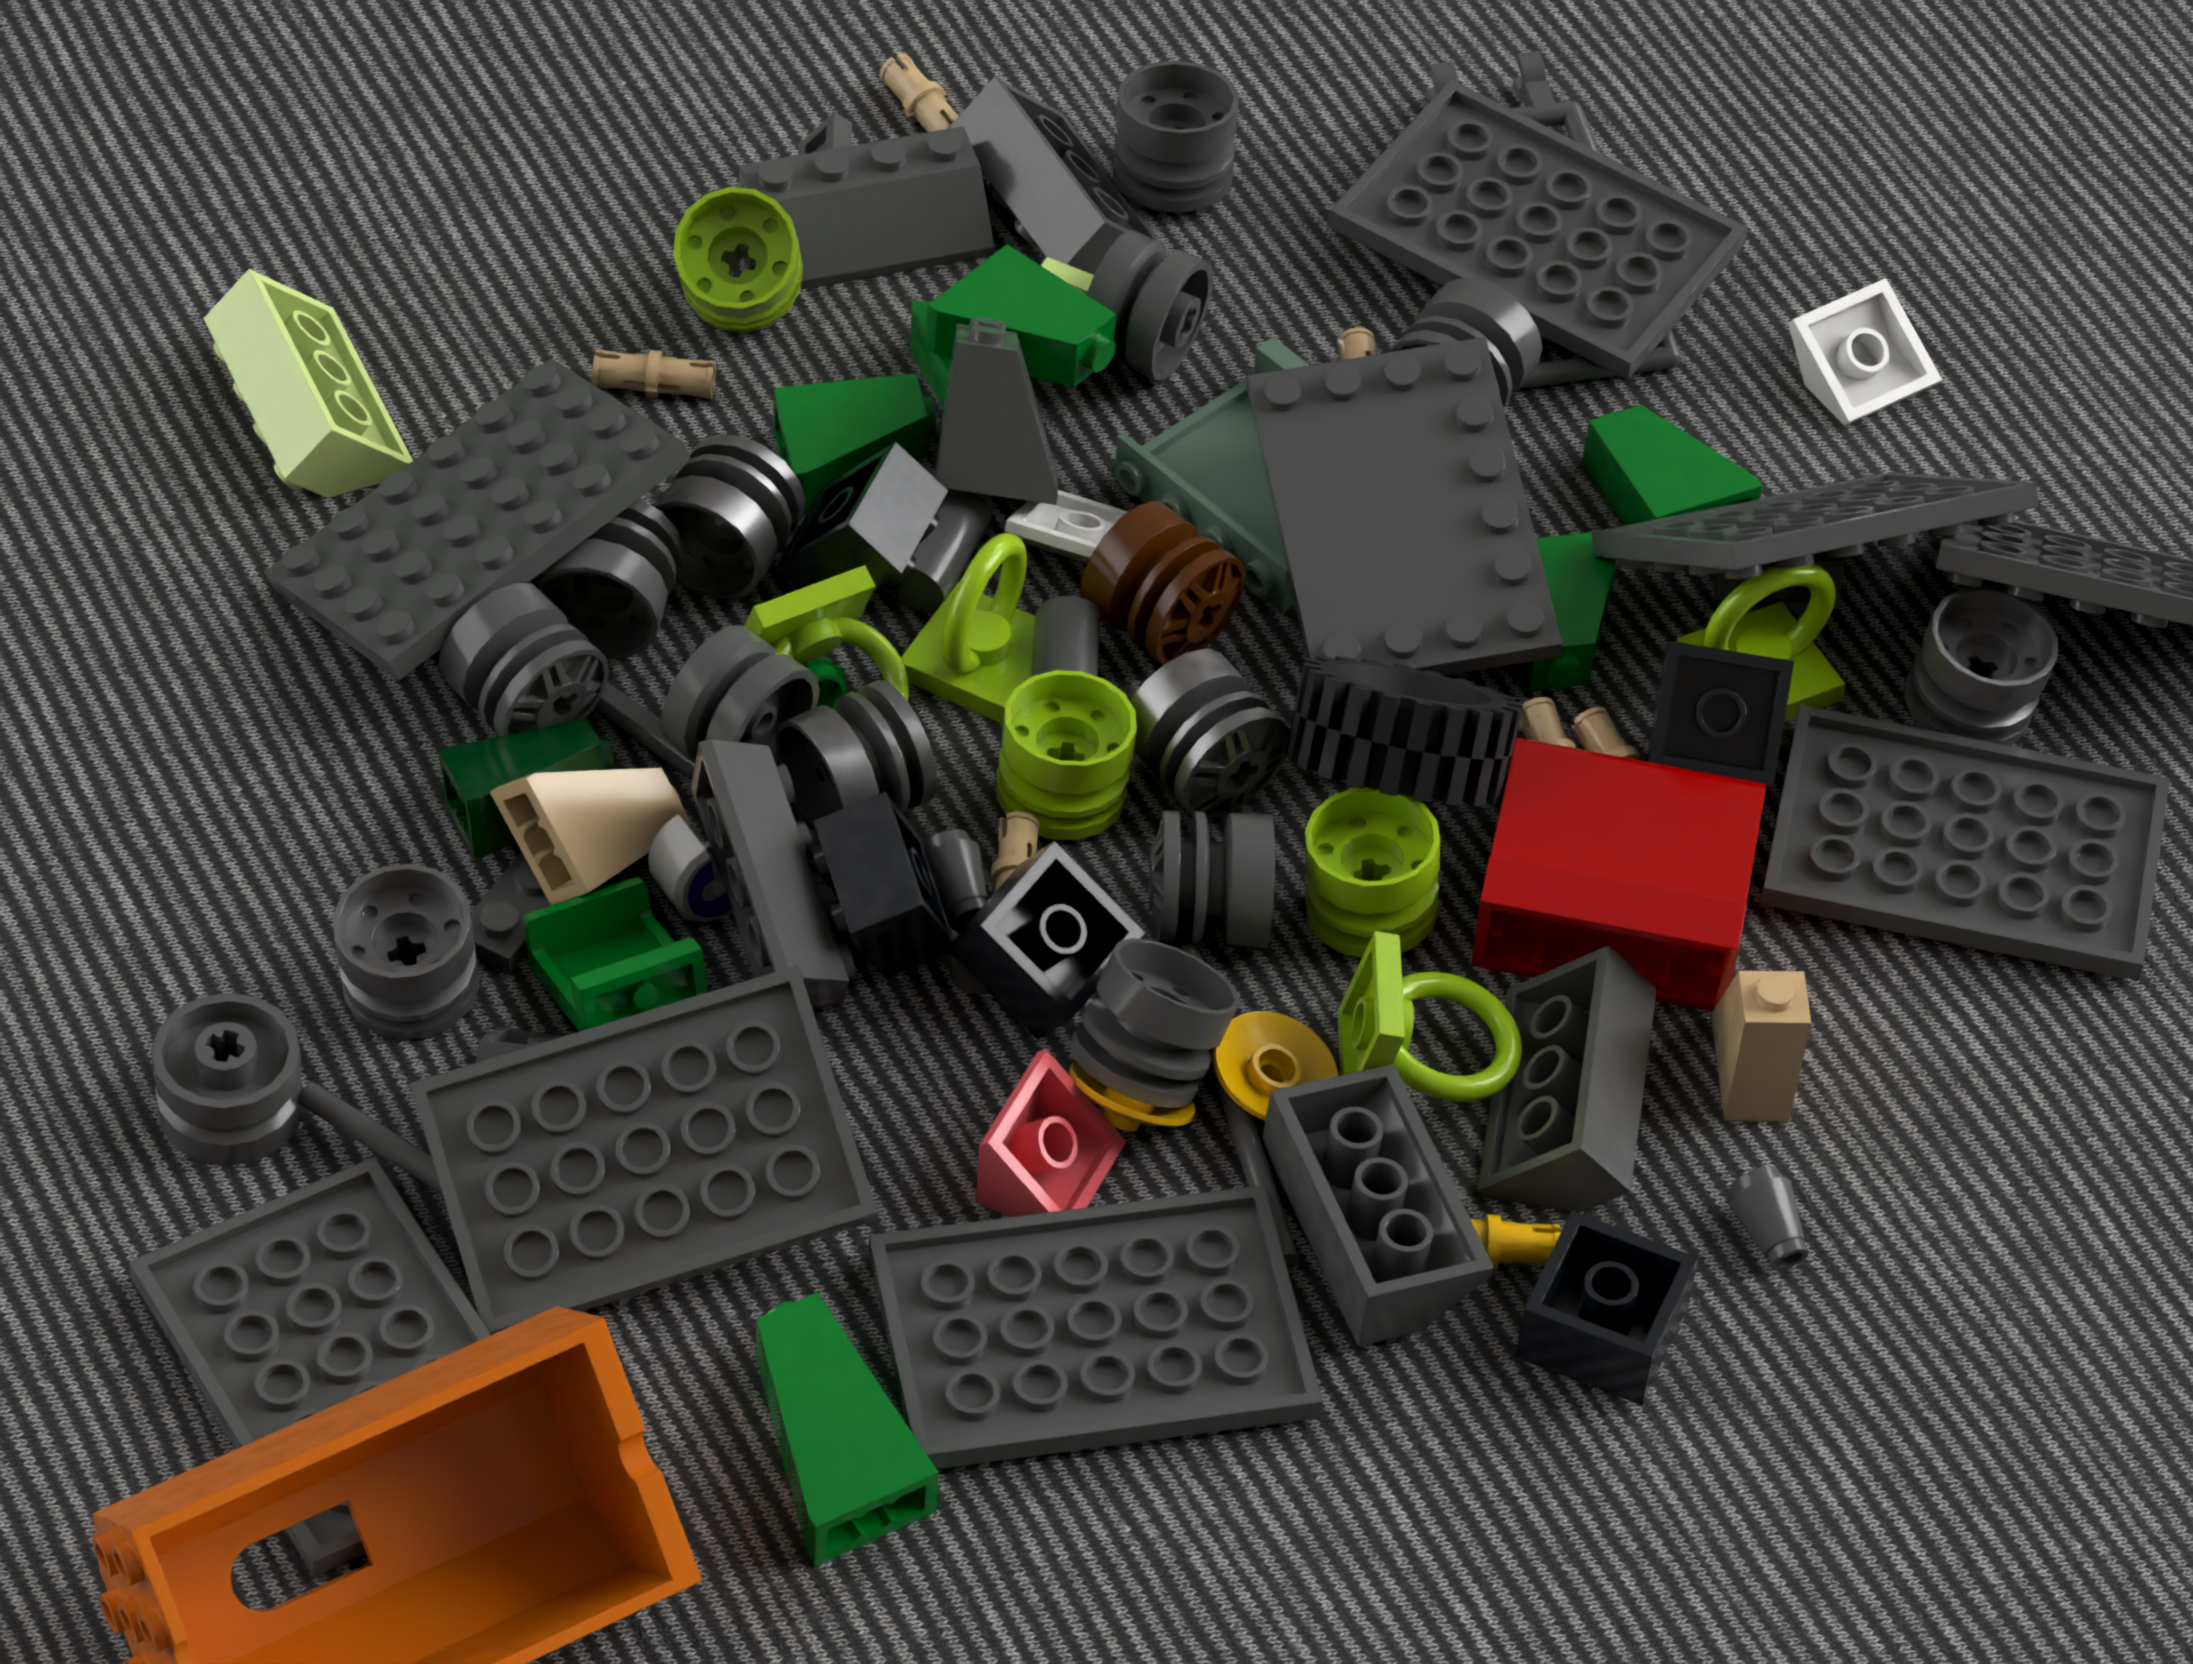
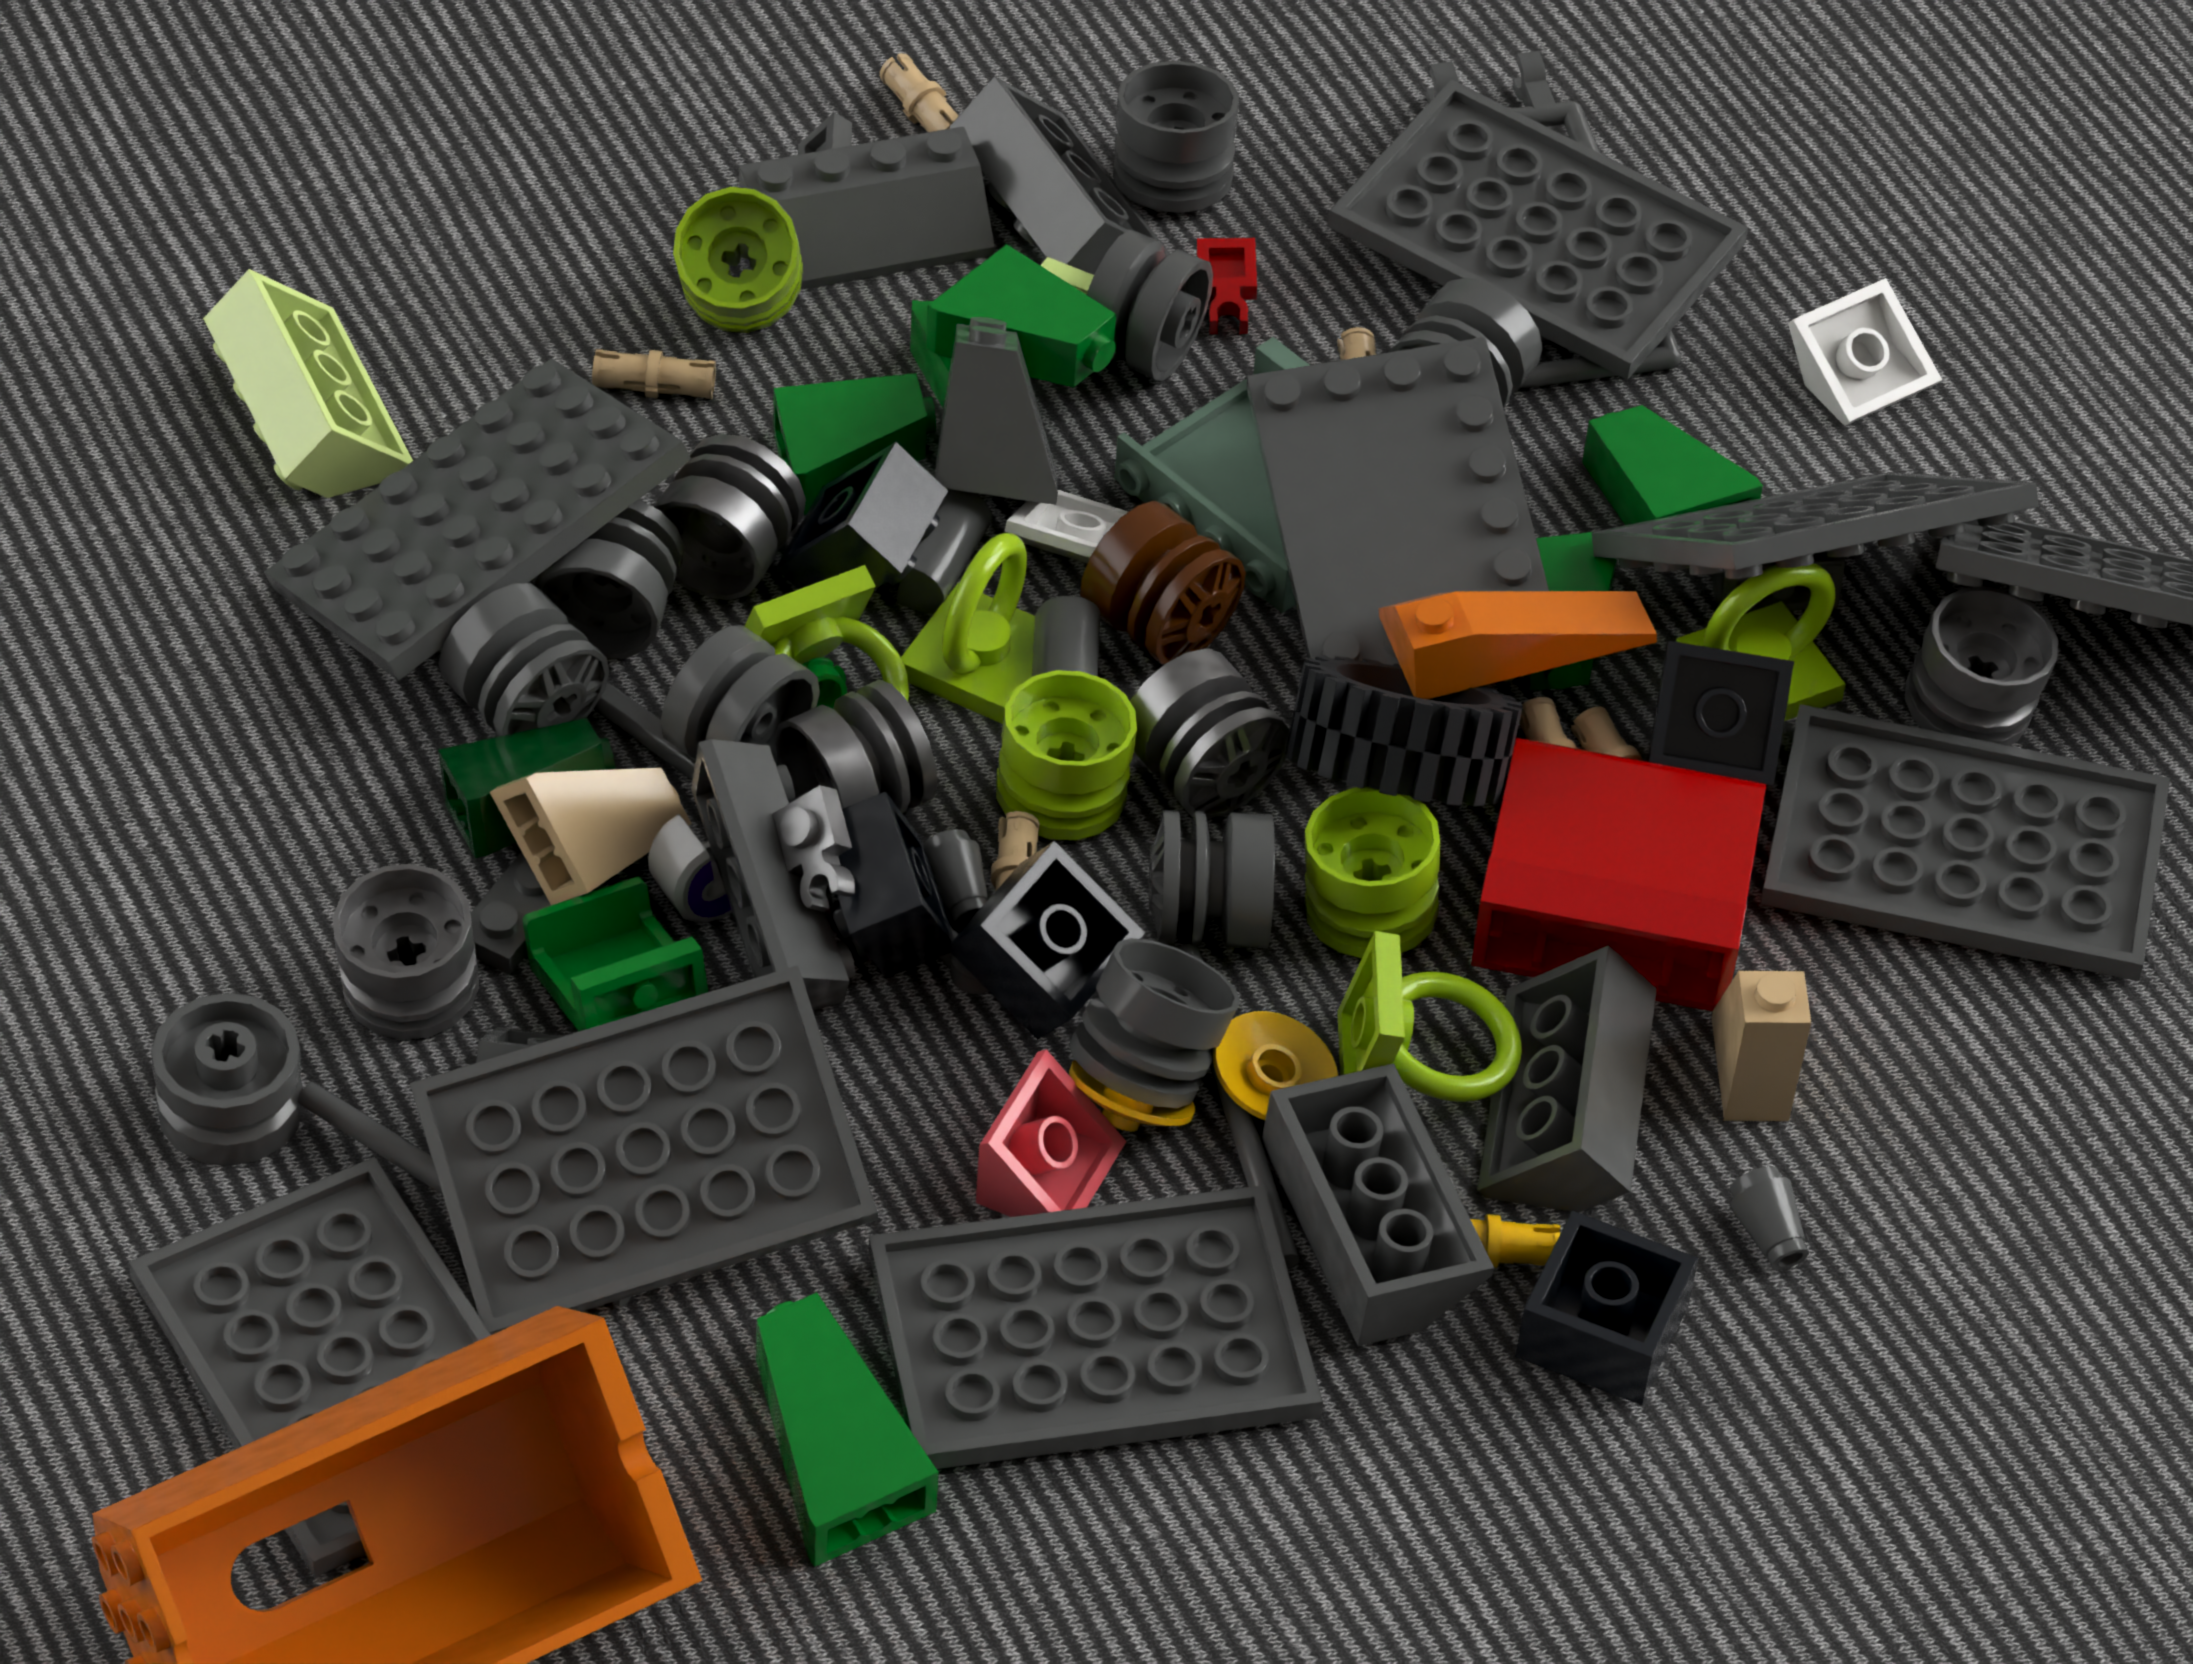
none -> flat silver plate [773,785,855,912]
none -> red plate [1196,238,1257,334]
none -> orange wedge [1379,591,1657,699]

